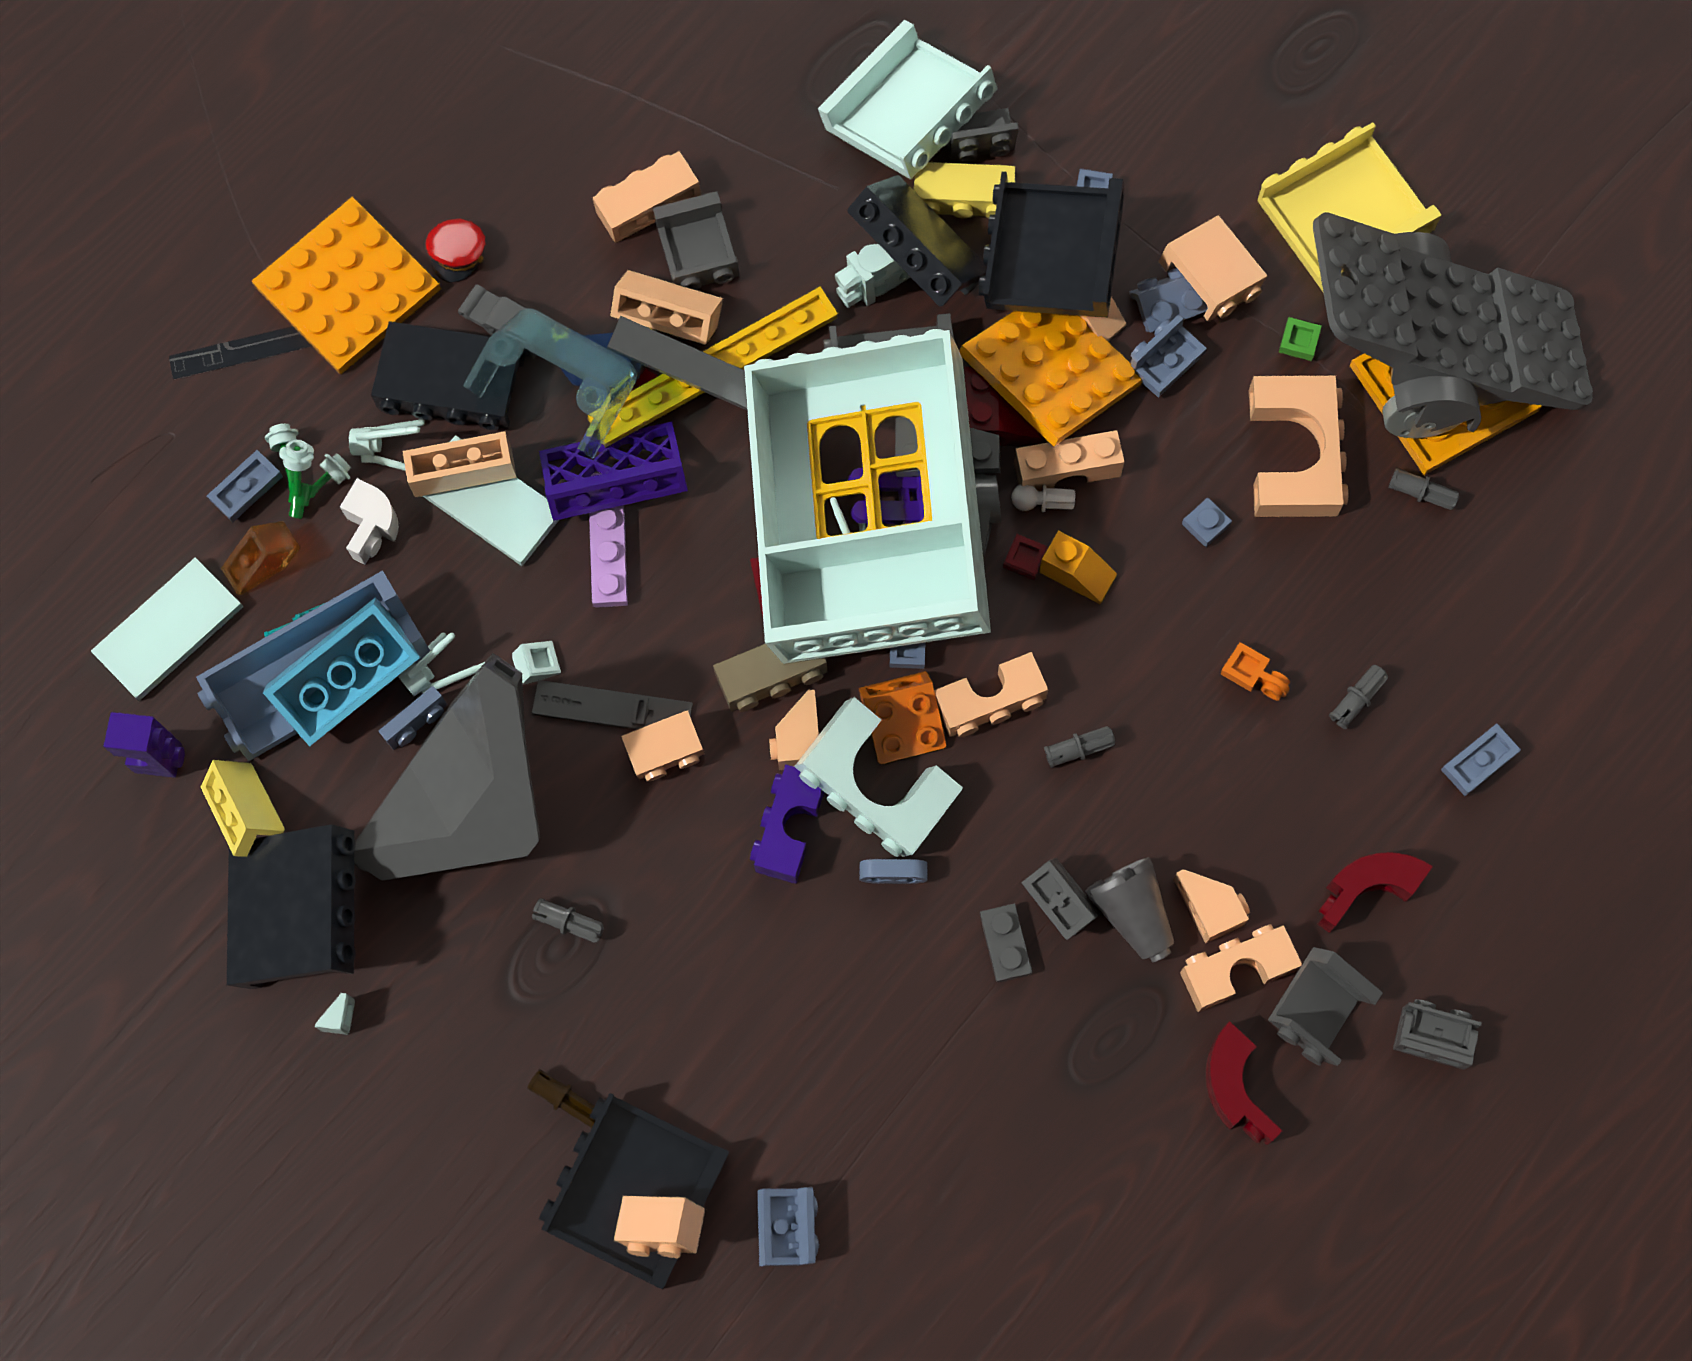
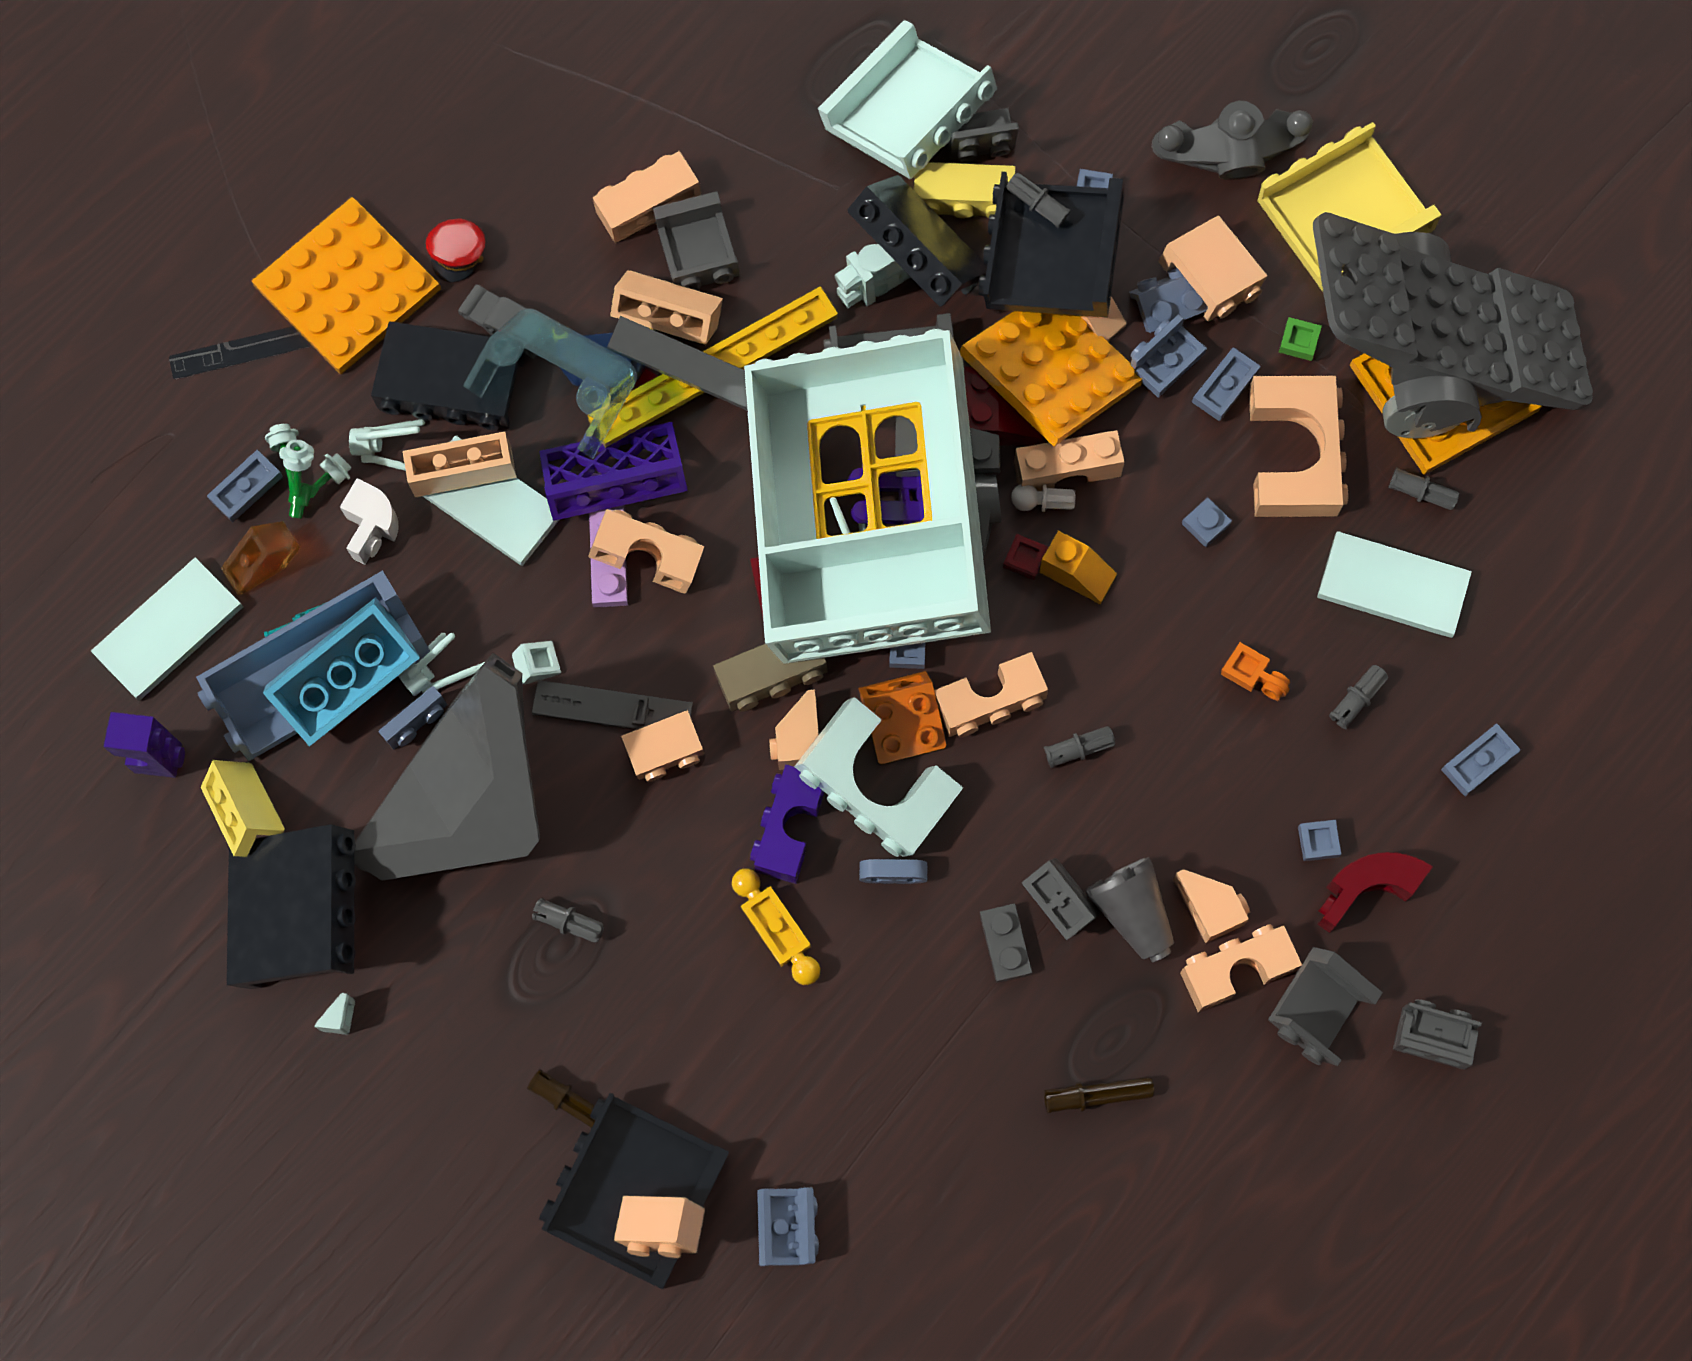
dark red arch [1206,1021,1282,1145] -> none
none -> light nougat arch [588,509,704,594]
none -> yellow plate [732,868,820,985]
none -> dark grey axle [1007,173,1071,228]
none -> dark brown axle [1044,1077,1154,1113]
none -> dark grey piece [1152,101,1313,180]
none -> sand blue plate [1192,347,1261,422]
none -> sand blue plate [1298,820,1341,861]
none -> light aqua tile [1317,531,1472,638]

